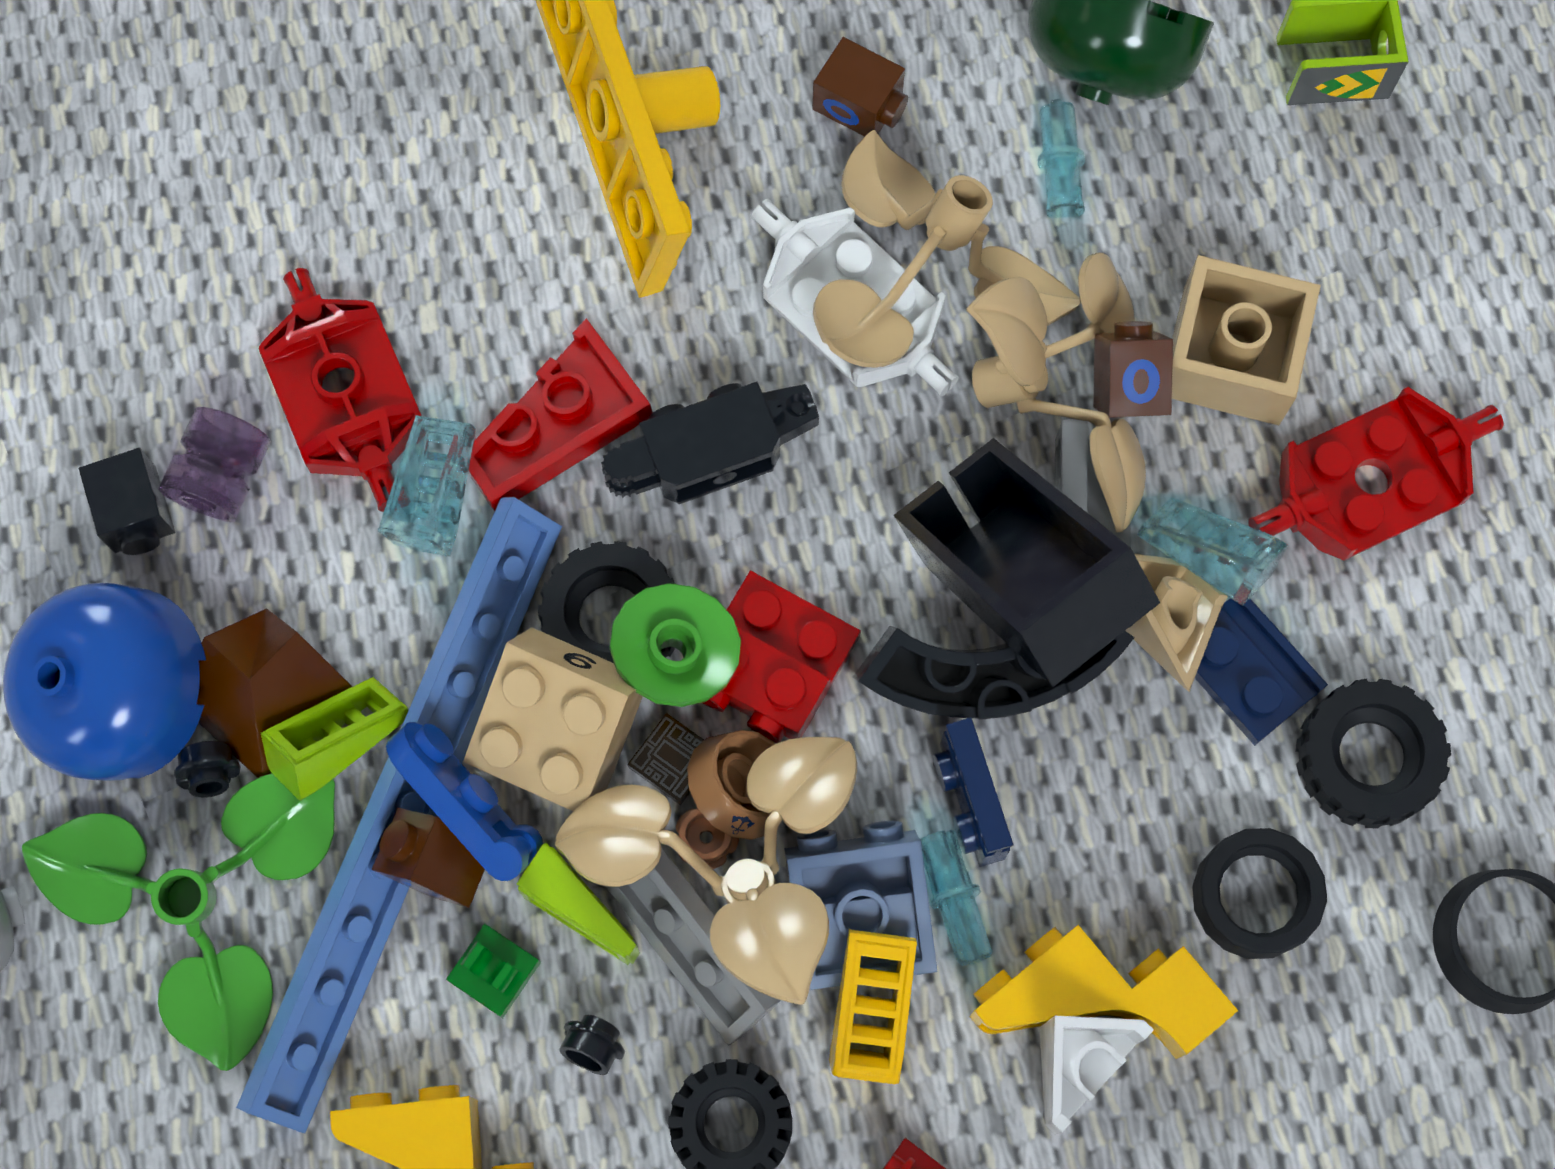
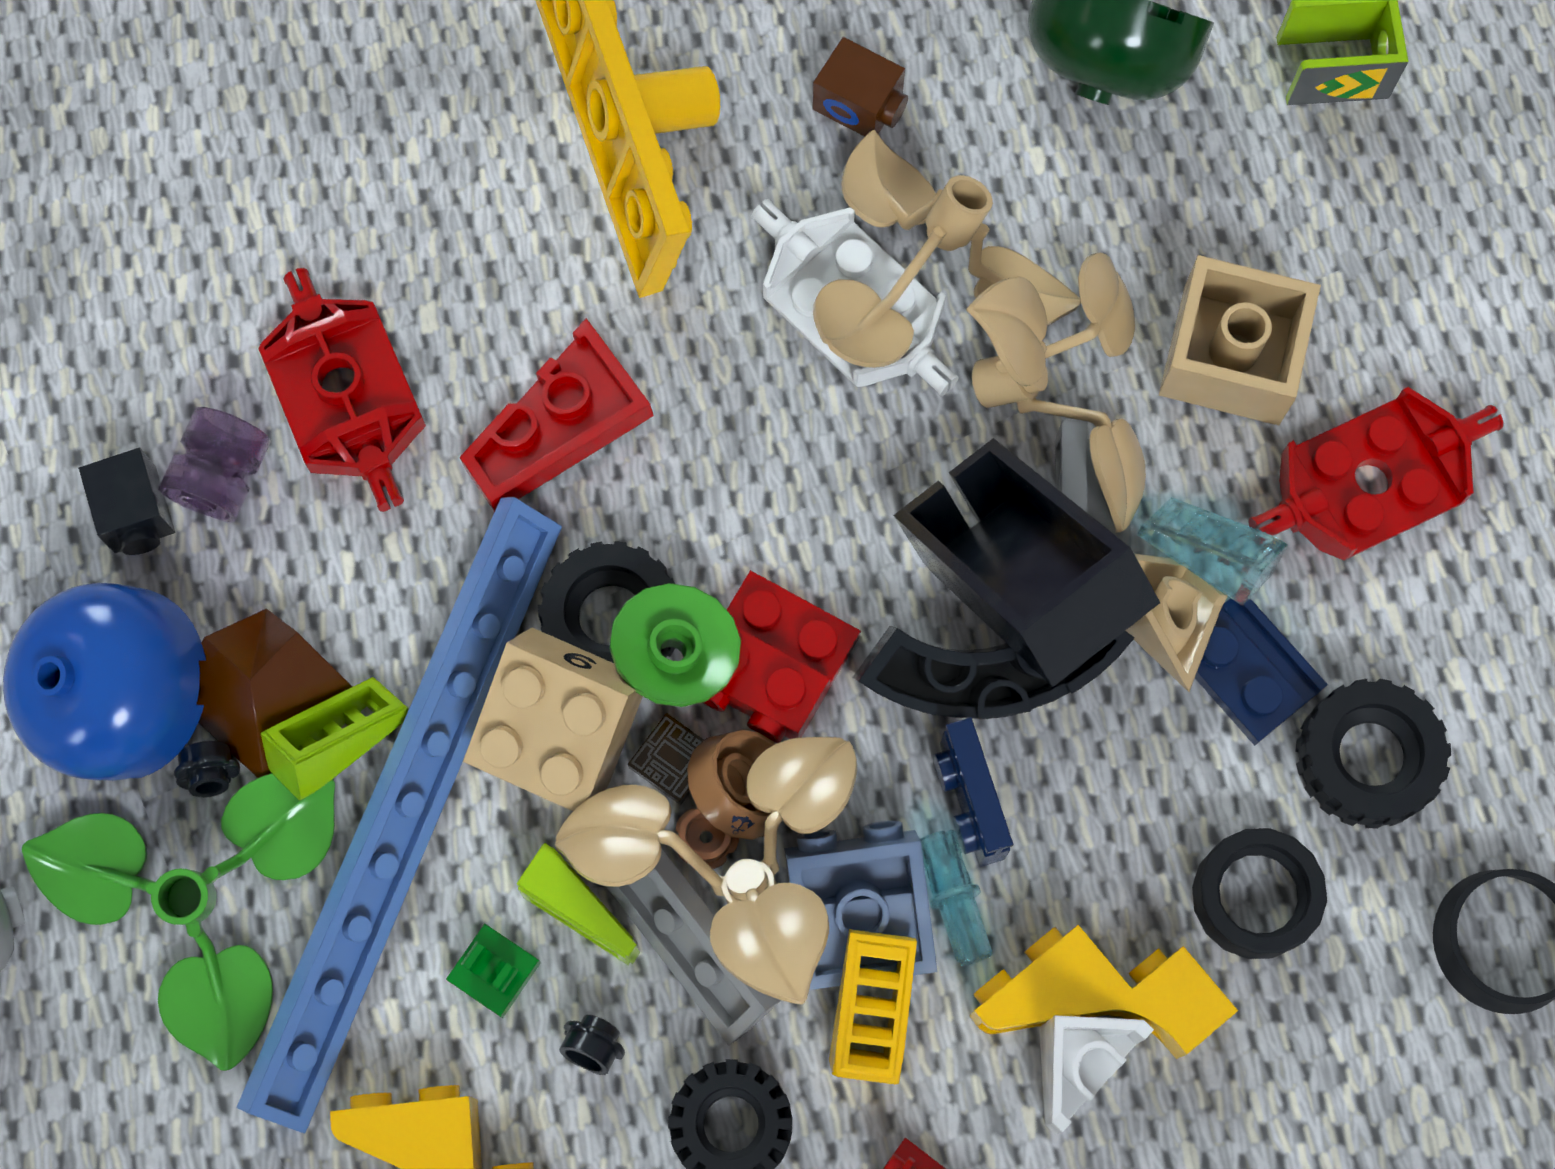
reddish brown brick [372,808,485,908] -> none
clear light blue slope [378,415,476,556] -> none
blue plate [386,722,543,881] -> none
black hinge [601,381,819,504] -> none
clear light blue axle [1037,99,1085,218] -> none
reddish brown brick [1093,321,1173,418] -> none

